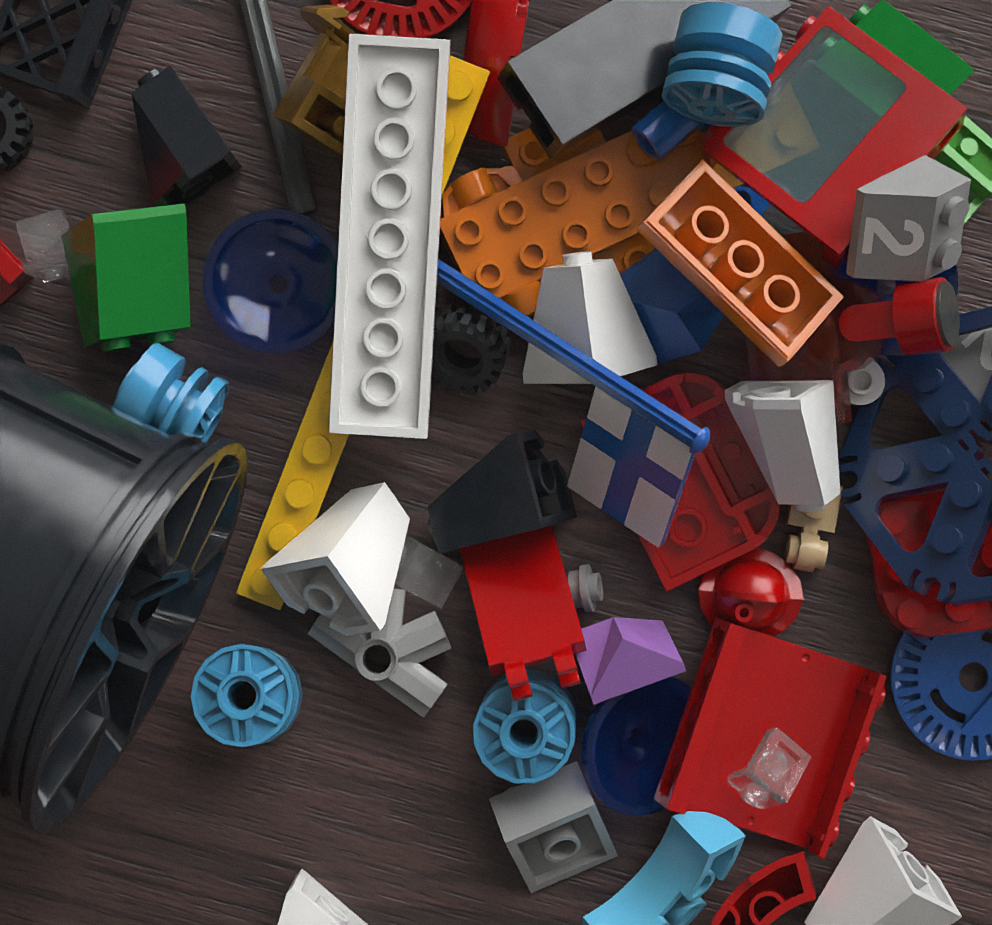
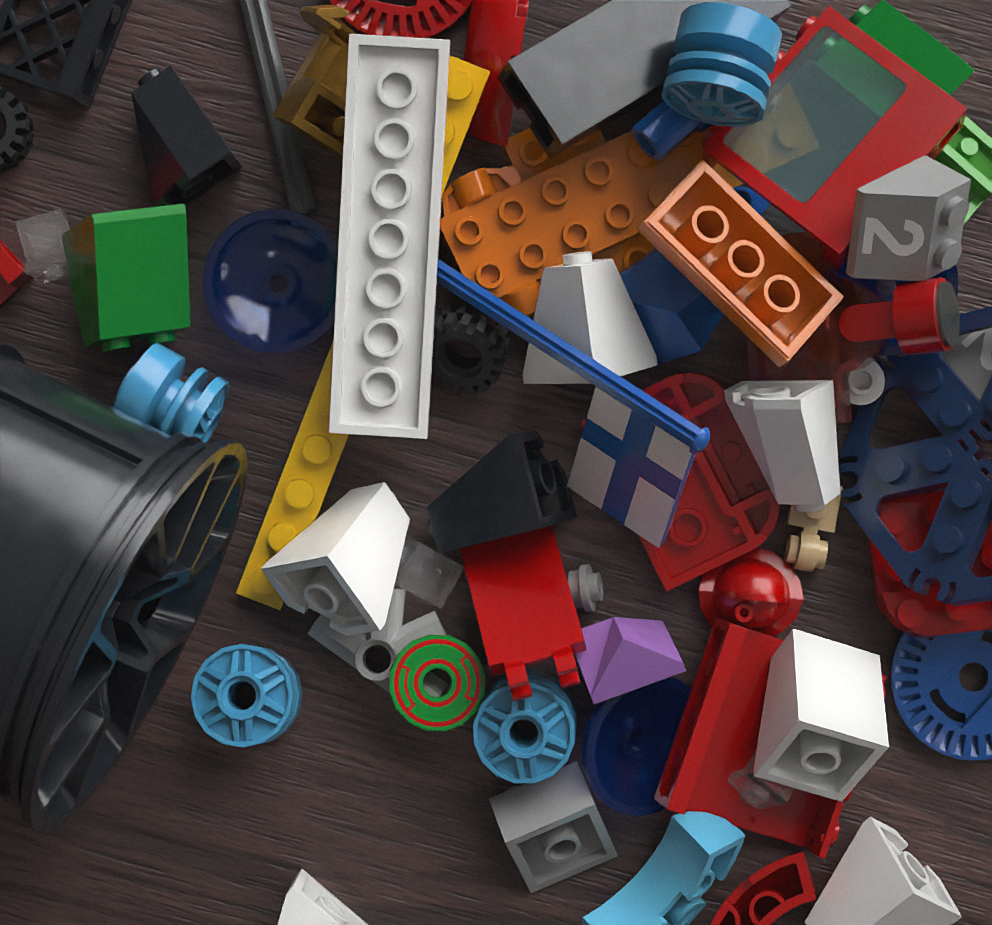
none -> green tile [388,634,485,731]
none -> white slope [754,629,889,802]

